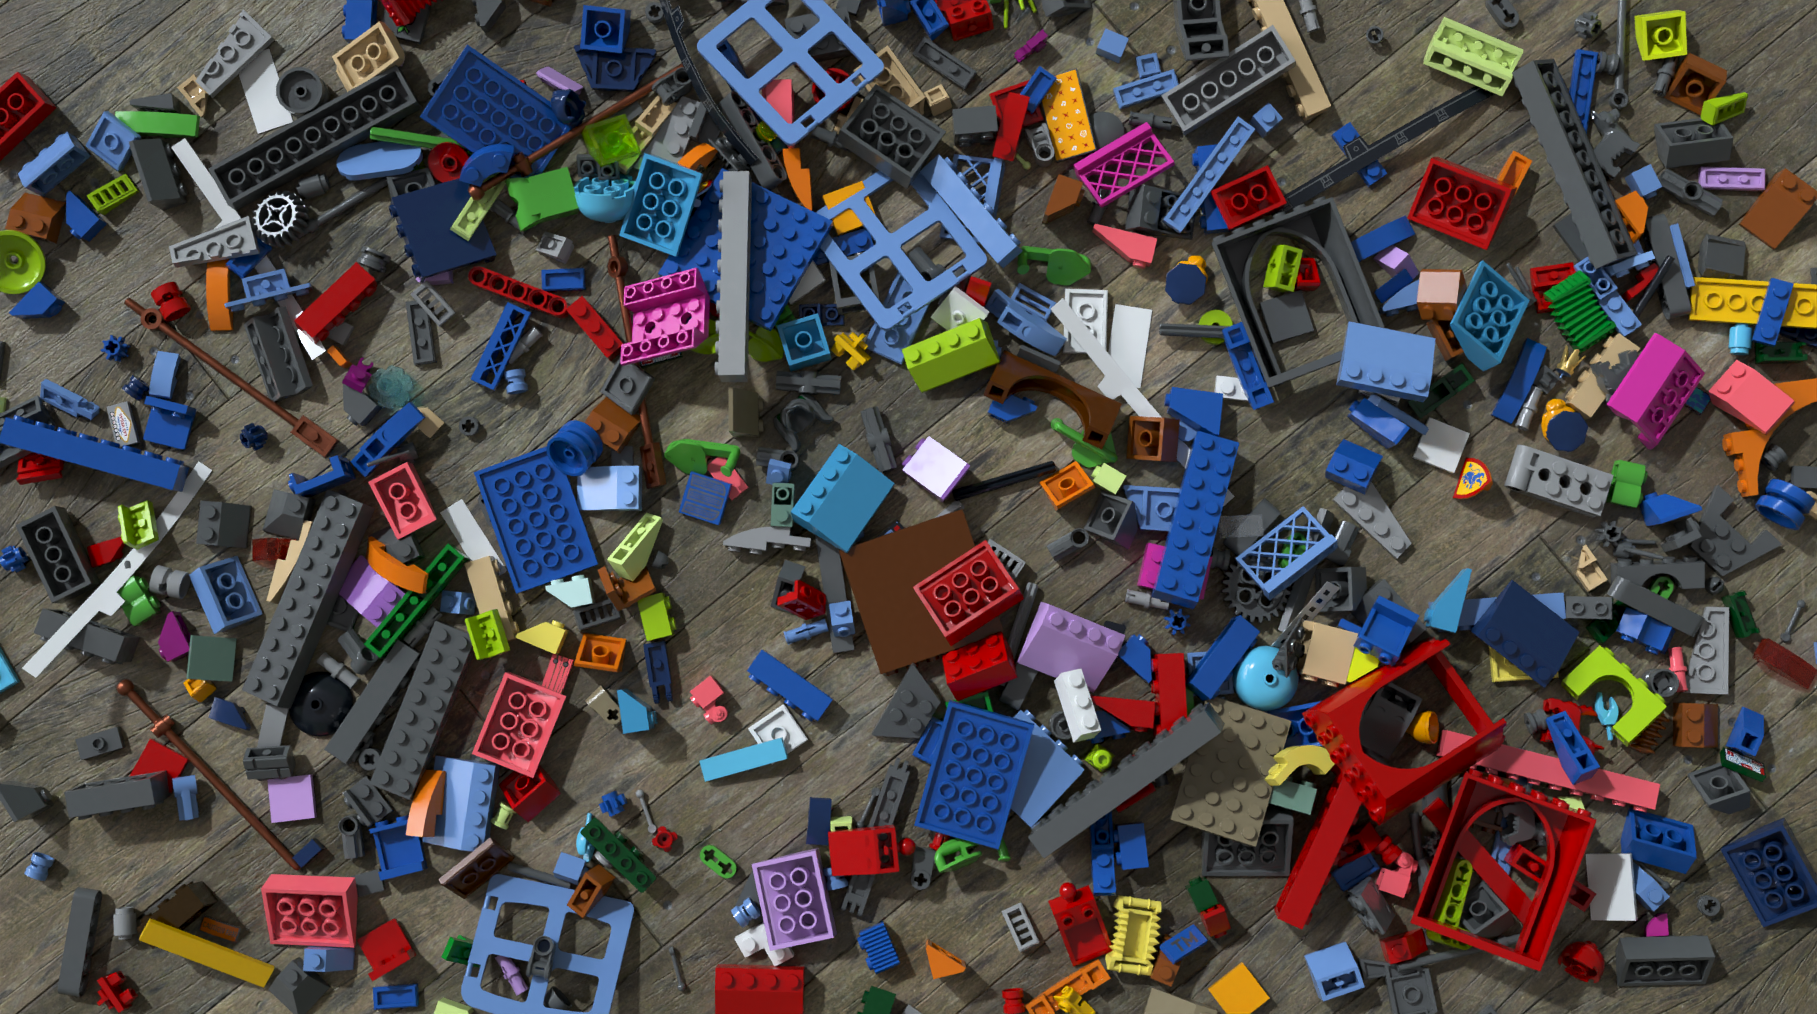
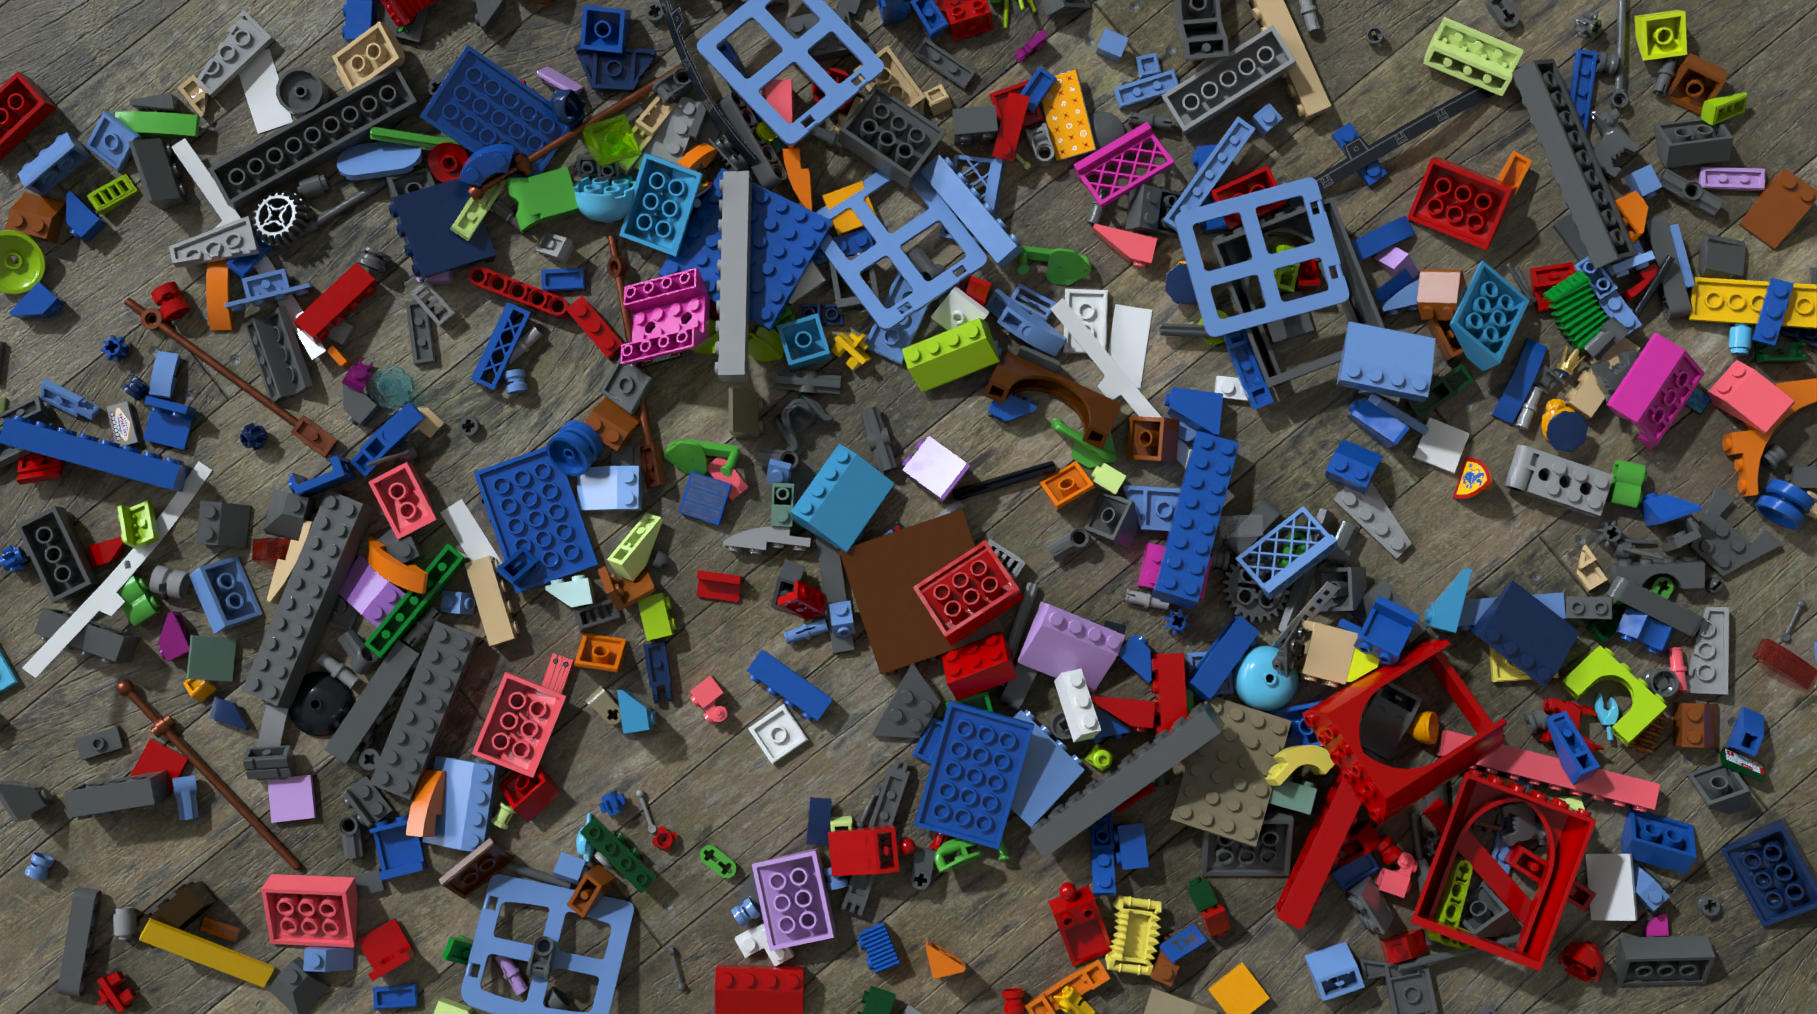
dark blue piece [292,838,325,868] -> none
lime bracket [465,609,510,660] -> none
light yellow slope [515,620,569,654] -> none
medium azure tile [699,737,788,782] -> none
light grey slope [1001,903,1041,953] -> none
dark orange slope [1042,174,1085,224] -> none
dark green hinge [1721,590,1760,638] -> none
none -> blue slope [496,546,539,586]
none -> red panel [696,570,743,602]
none -> medium blue window [1174,177,1349,337]
none -> dark grey piece [1583,316,1629,360]

